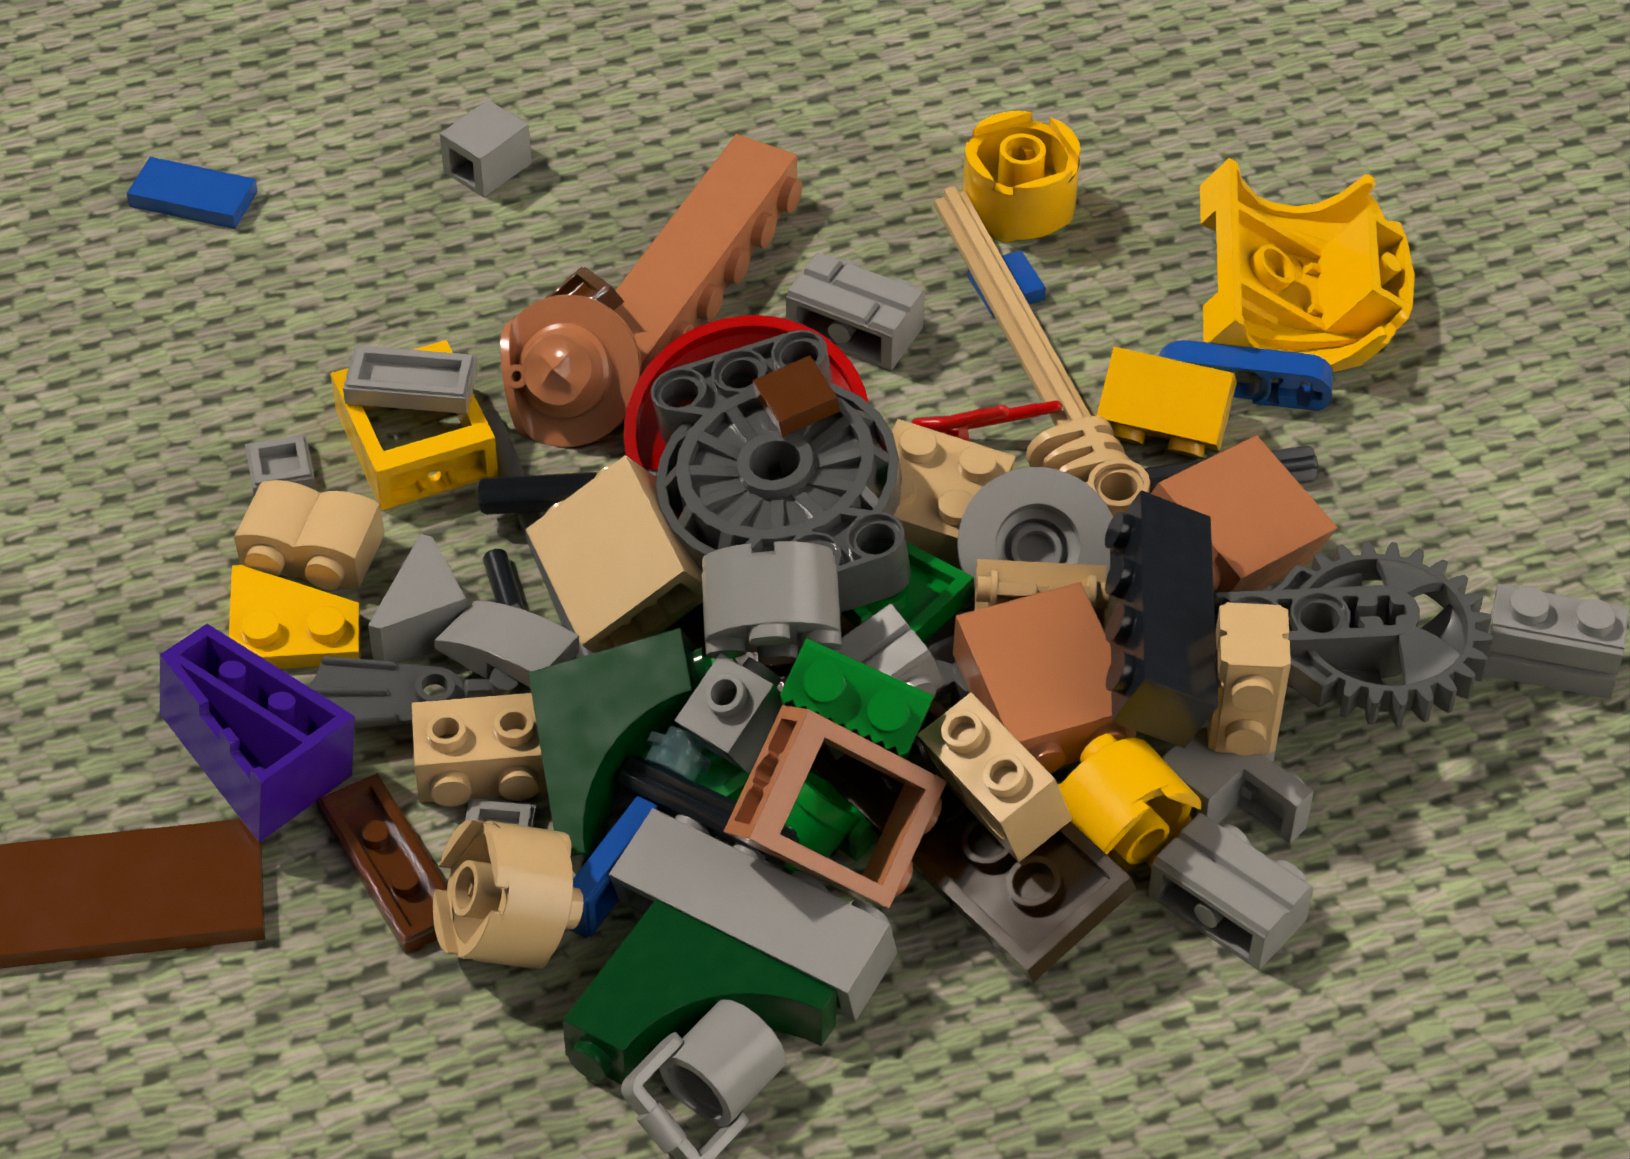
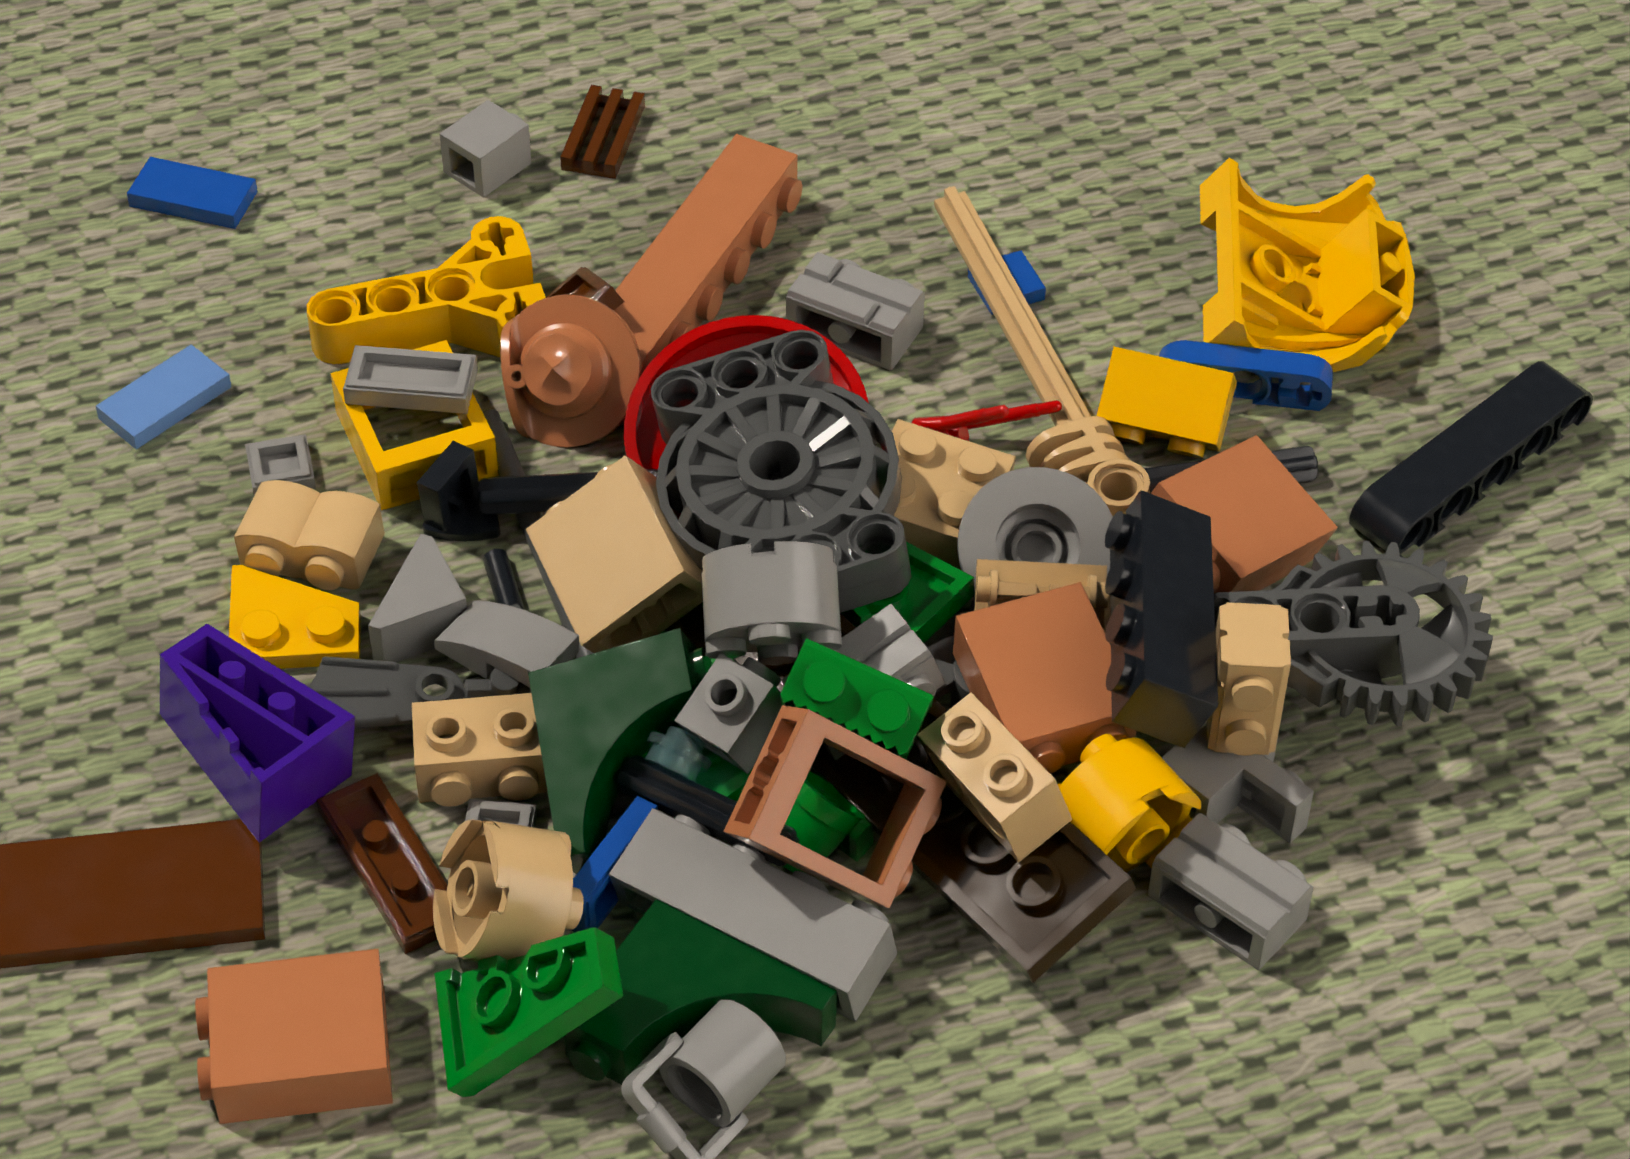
reddish brown tile [752,355,840,437] -> none
yellow brick [962,111,1081,242] -> none
light grey brick [1484,584,1629,699] -> none
none -> medium blue tile [96,345,231,450]
none -> nougat brick [195,948,393,1124]
none -> yellow beam [307,216,546,364]
none -> black tile [417,441,501,542]
none -> green wing [434,927,623,1097]
none -> reddish brown tile [560,85,645,179]
none -> black beam [1349,361,1593,557]

